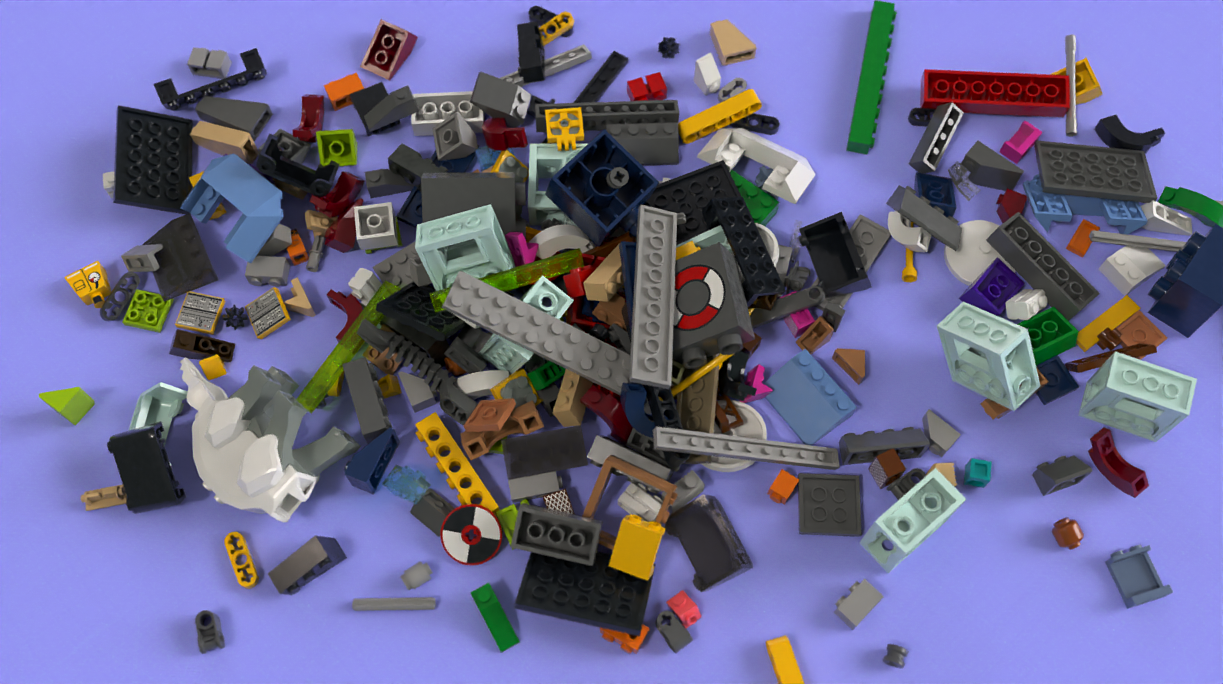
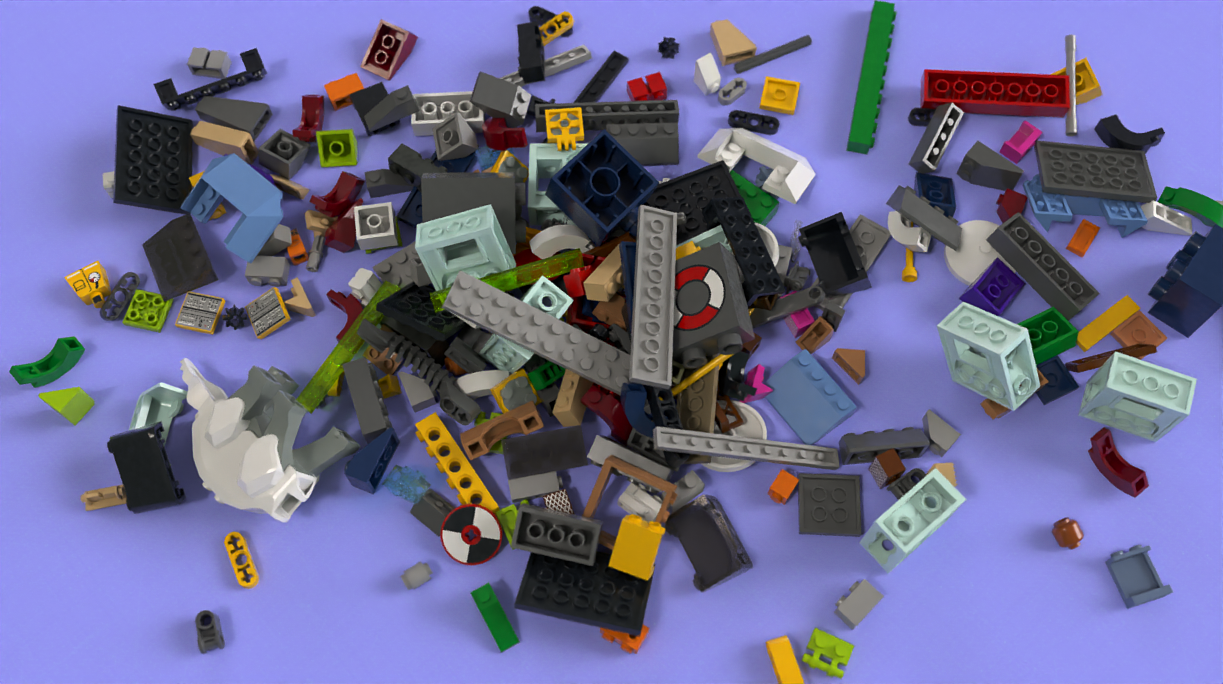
light grey panel [121,244,163,272] -> none
dark brown slope [169,329,235,362] -> none
yellow slope [199,355,227,380] -> none
black windscreen [256,134,340,197] -> none
black wedge [268,535,347,595] -> none
light grey axle [352,597,436,611] -> none
nougat plate [463,398,517,432] -> none
dark pink slope [505,232,539,271] -> none
dark grey wheel [606,167,629,189] -> none
dark grey piece [655,611,693,653] -> none
coral bracket [666,590,701,628] -> none
yellow beam [678,89,762,144] -> none
dark grey wheel [883,644,908,669] -> none
clear slope [948,161,980,201] -> none
teal brick [964,458,992,488] -> none
white brick [1005,289,1048,320] -> none
dark grey slope [1032,456,1093,496] -> none
light grey axle [1089,230,1186,252] -> none
reddish brown gear [1097,327,1122,351] -> none
white slope [1098,246,1166,296] -> none
none -> green arch [9,336,85,388]
none -> dark grey axle [734,35,812,74]
none -> yellow plate [759,76,800,115]
none -> lime plate [801,628,854,679]

